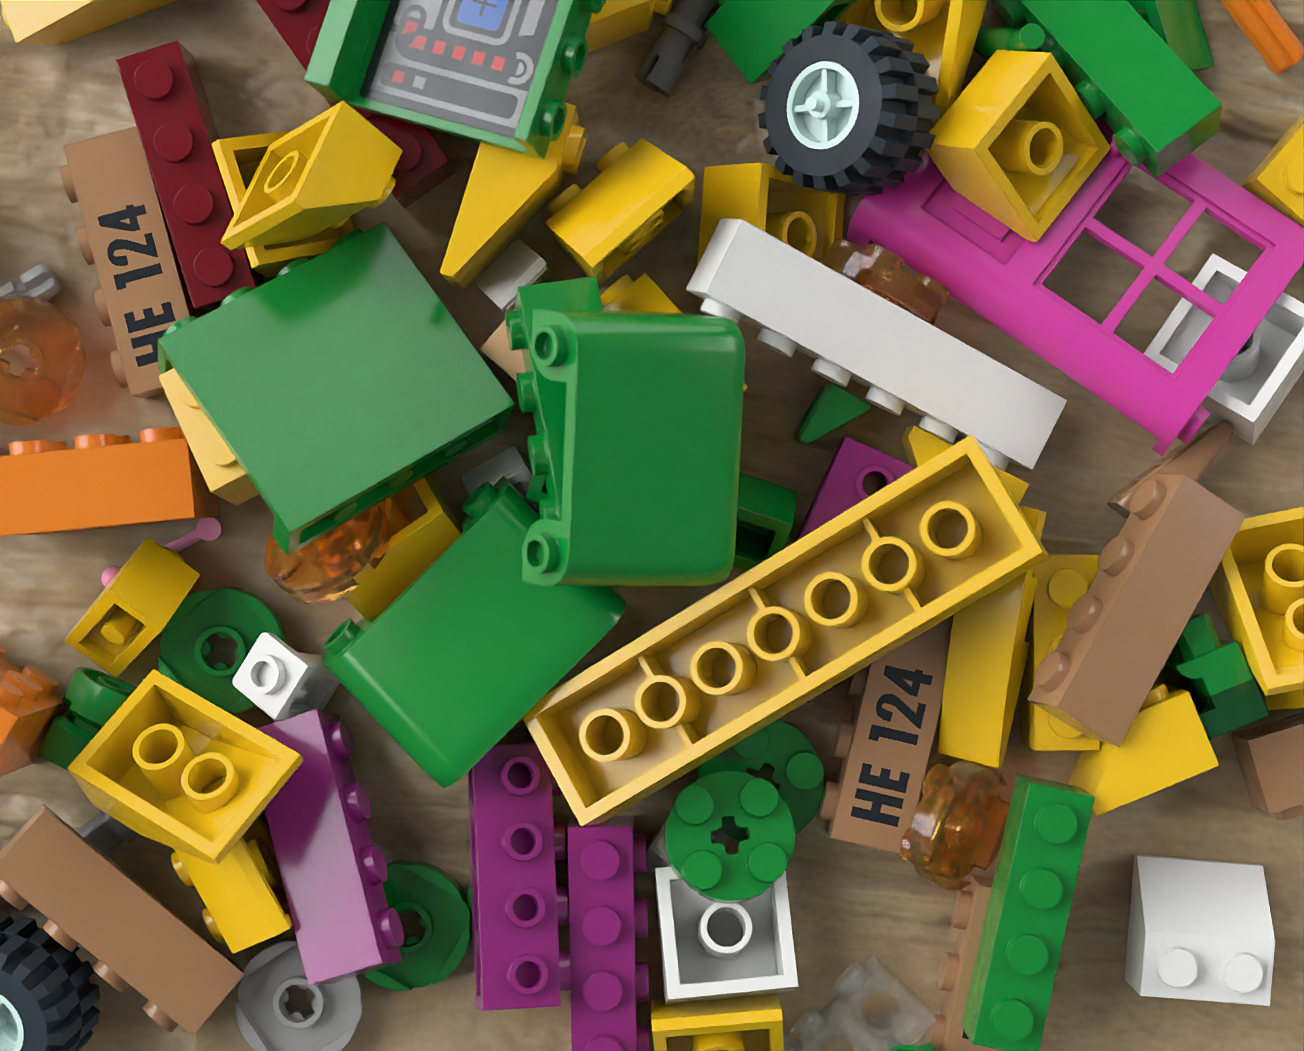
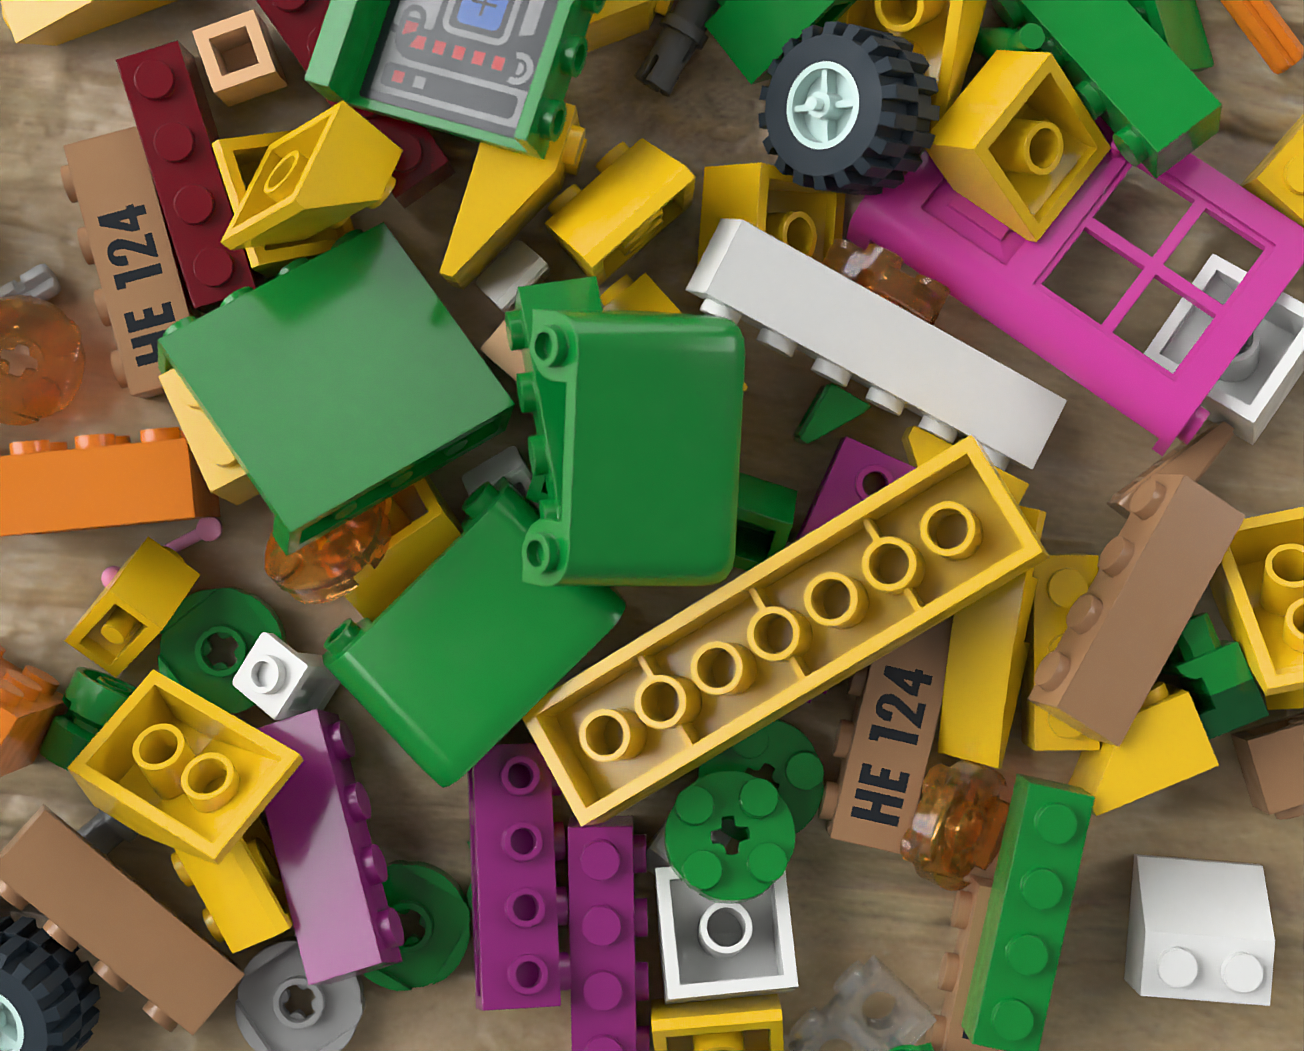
none -> light nougat brick [192,9,288,107]

